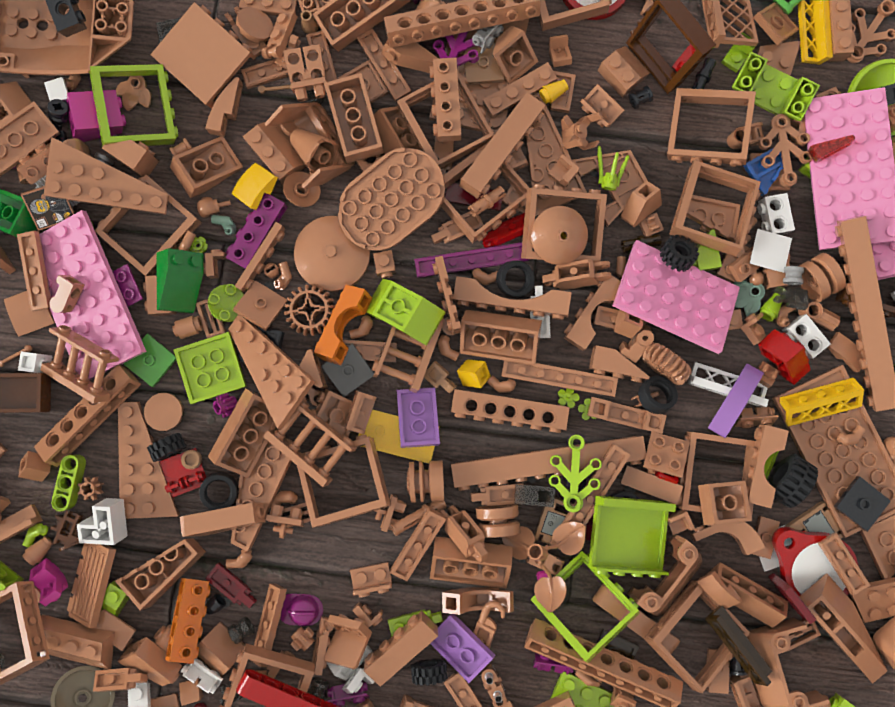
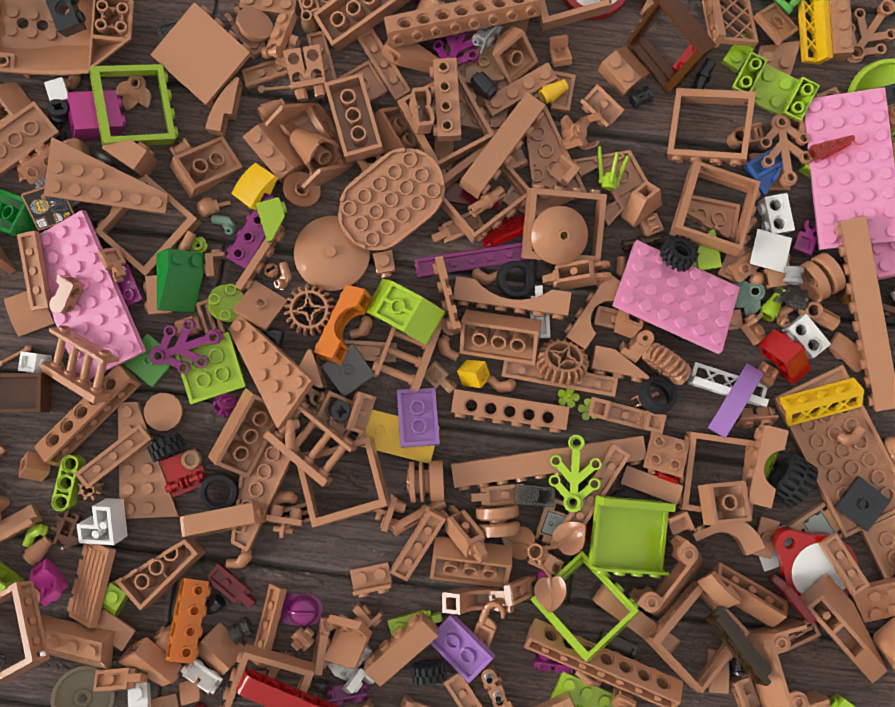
none -> nougat plate [75,424,153,489]
none -> nougat plate [98,247,126,282]
none -> magenta plant [150,319,224,374]
none -> lime slope [256,197,287,243]
none -> nougat cone [257,98,285,122]
none -> nougat arm [285,418,300,449]
none -> black wheel [328,400,351,421]
none -> nougat brick [409,87,434,135]
none -> black brick [470,71,499,101]
none -> nougat hinge [503,575,537,606]
none -> nougat gear [536,338,589,387]
none -> magenta plate [791,220,818,256]

